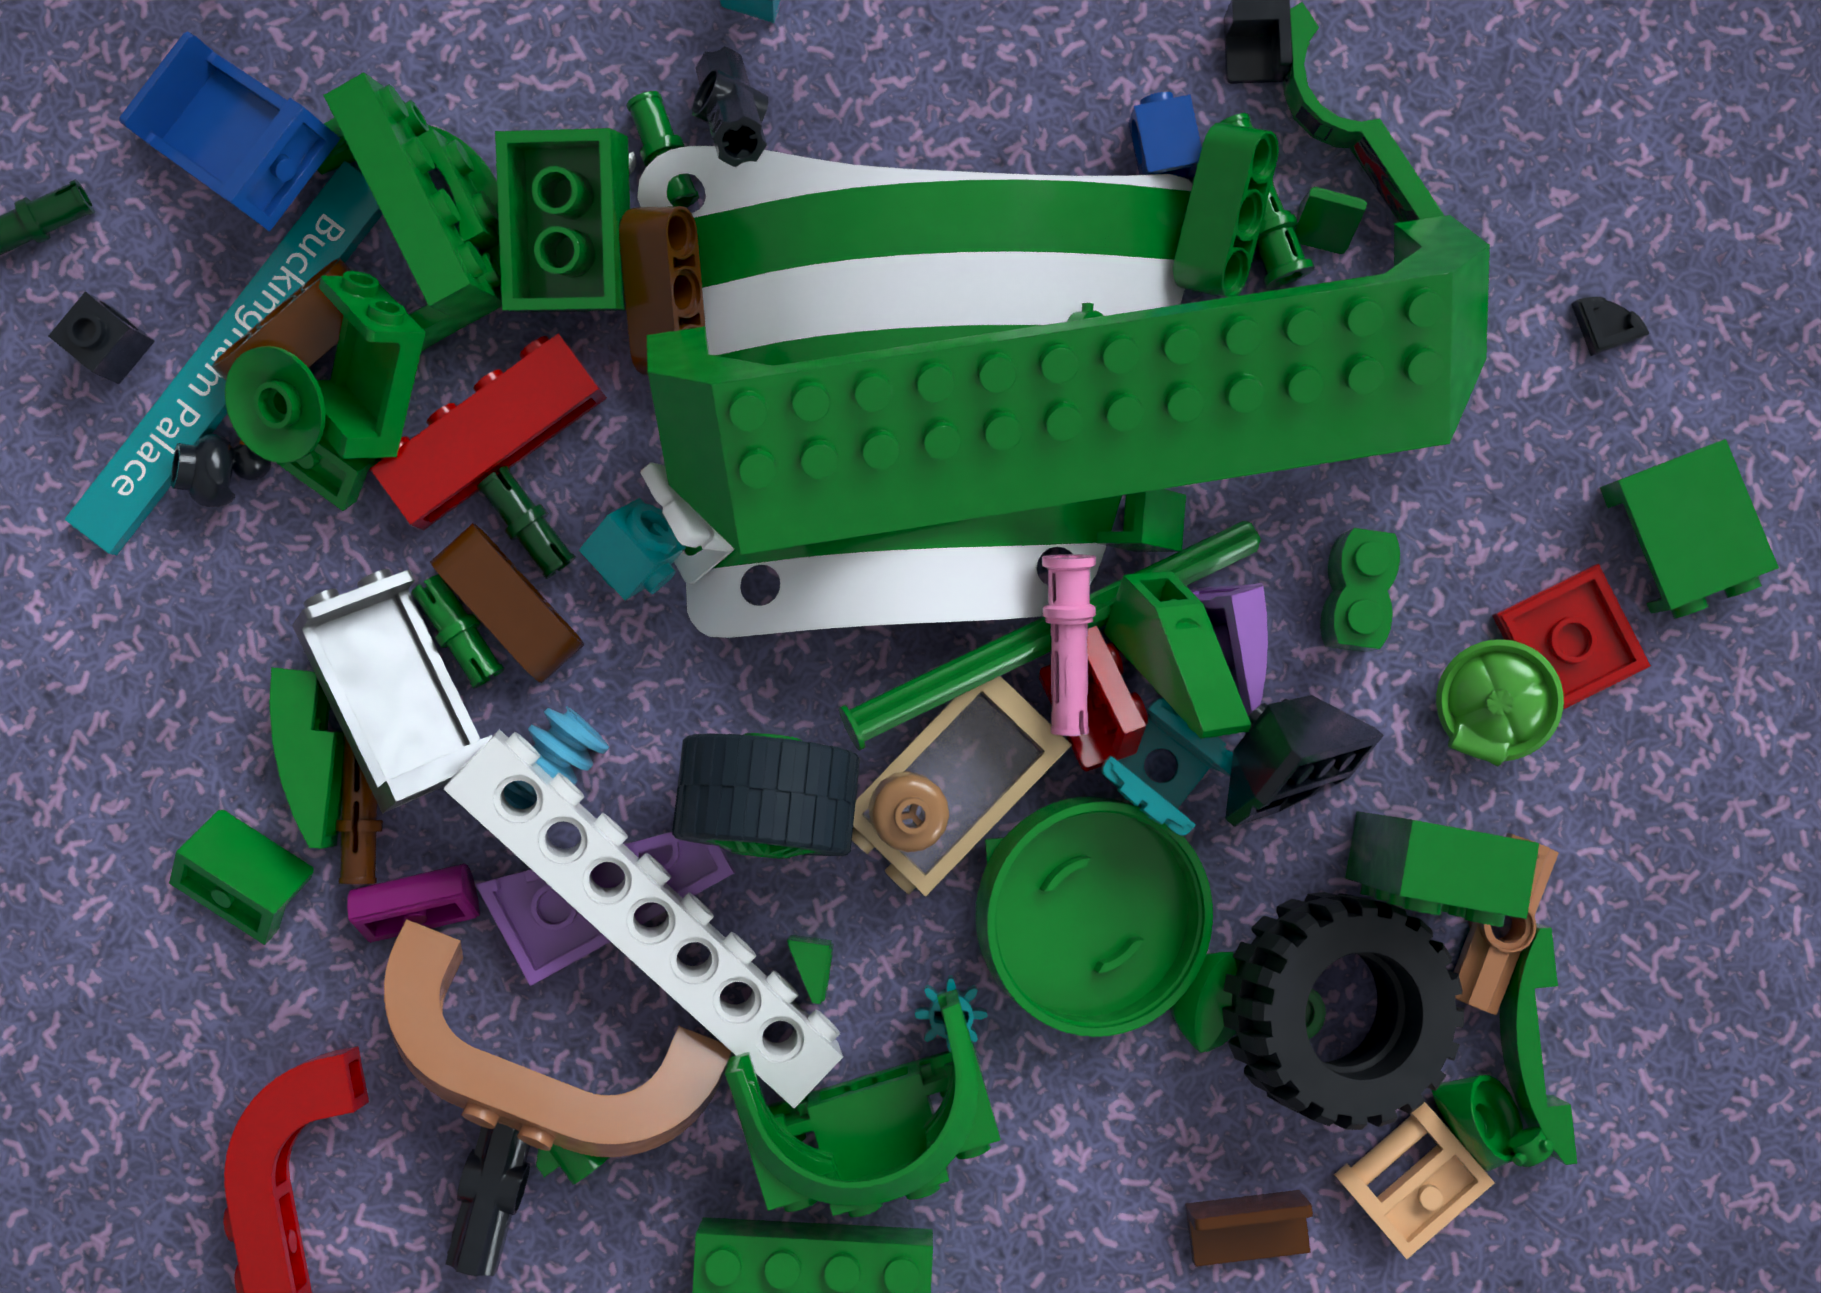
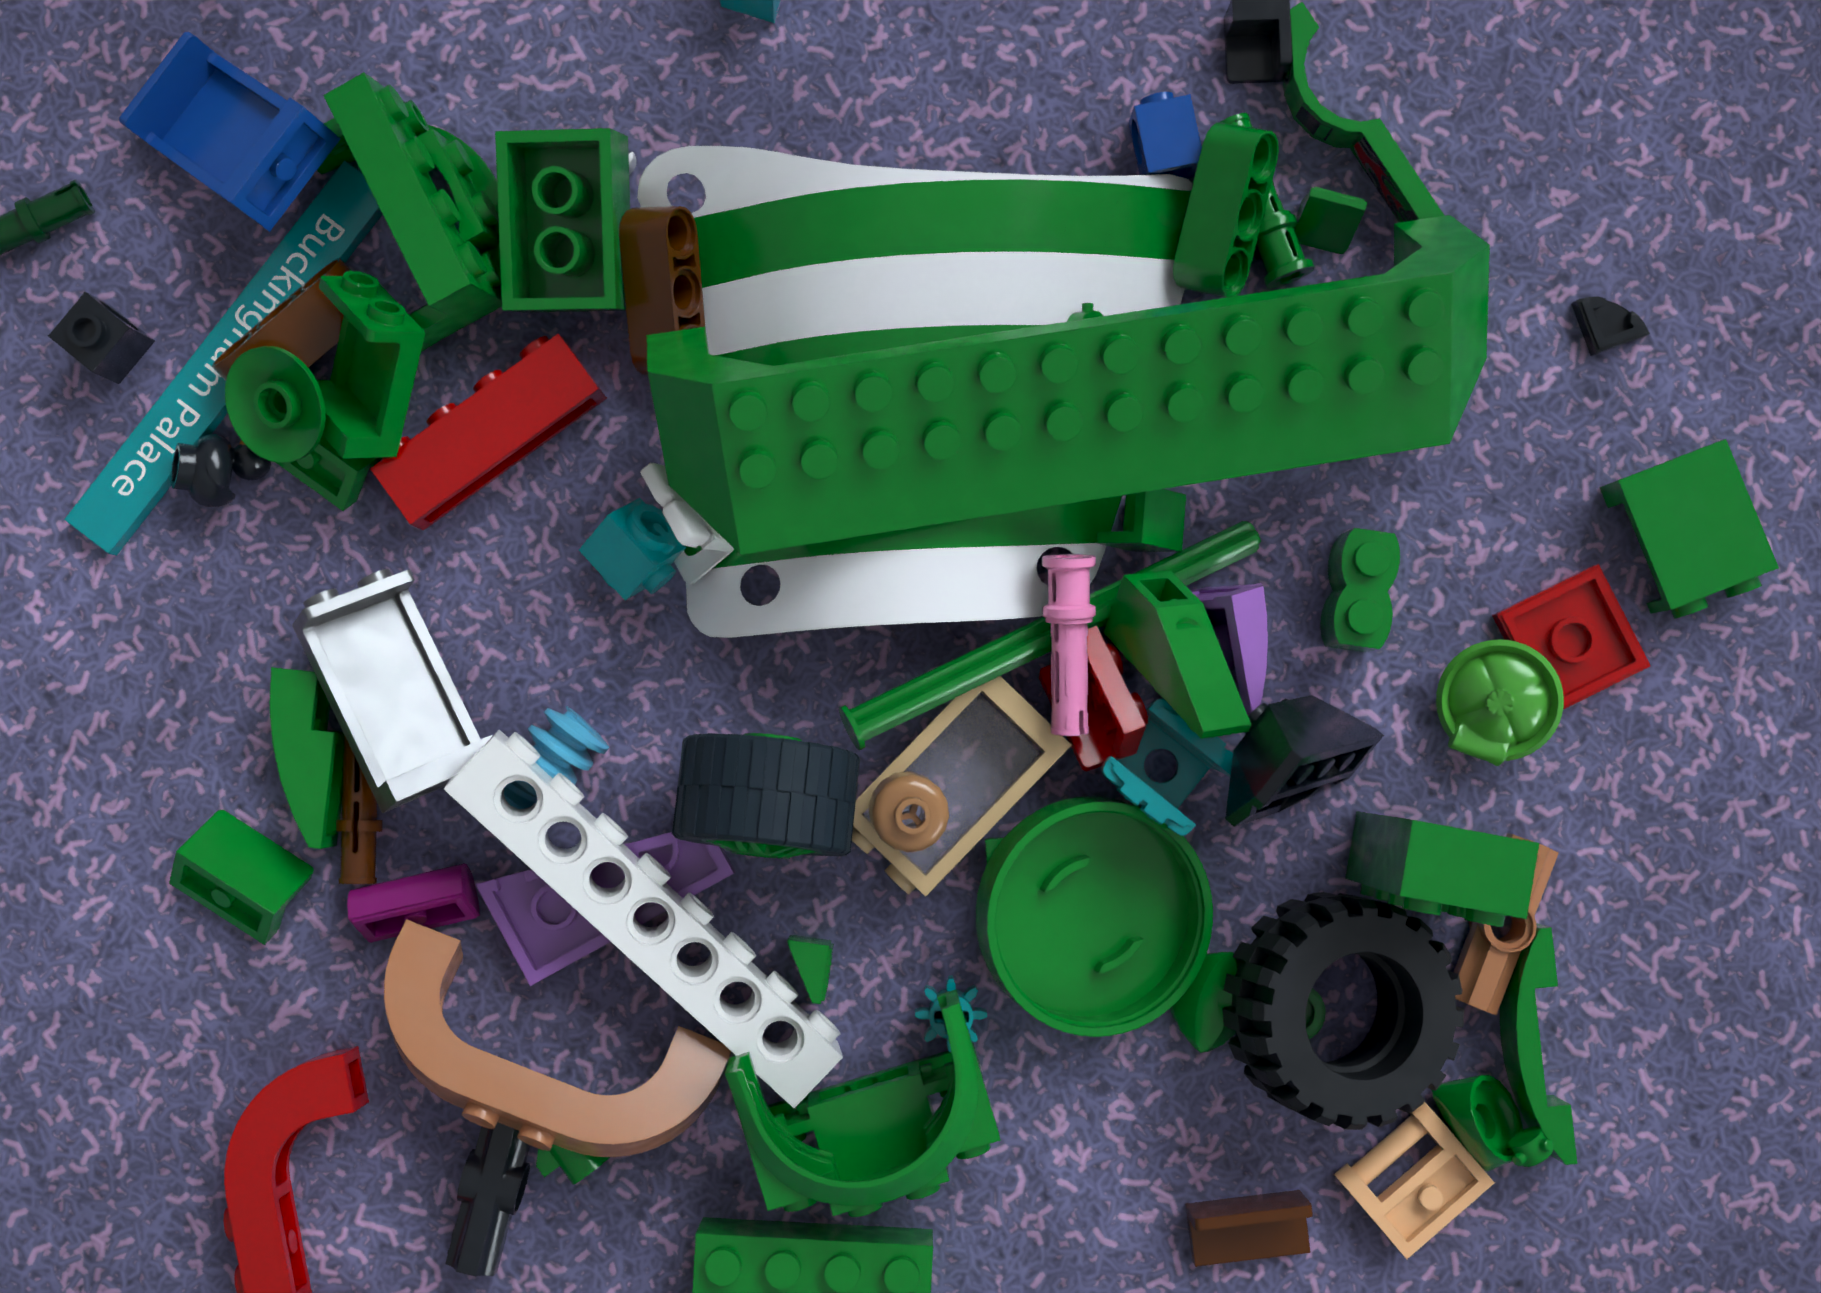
green pin [411,574,505,689] -> none
reddish brown beam [430,523,584,684] -> none
dark green pin [477,466,576,579] -> none
green pin [626,91,699,207] -> none
black piece [692,46,769,167] -> none

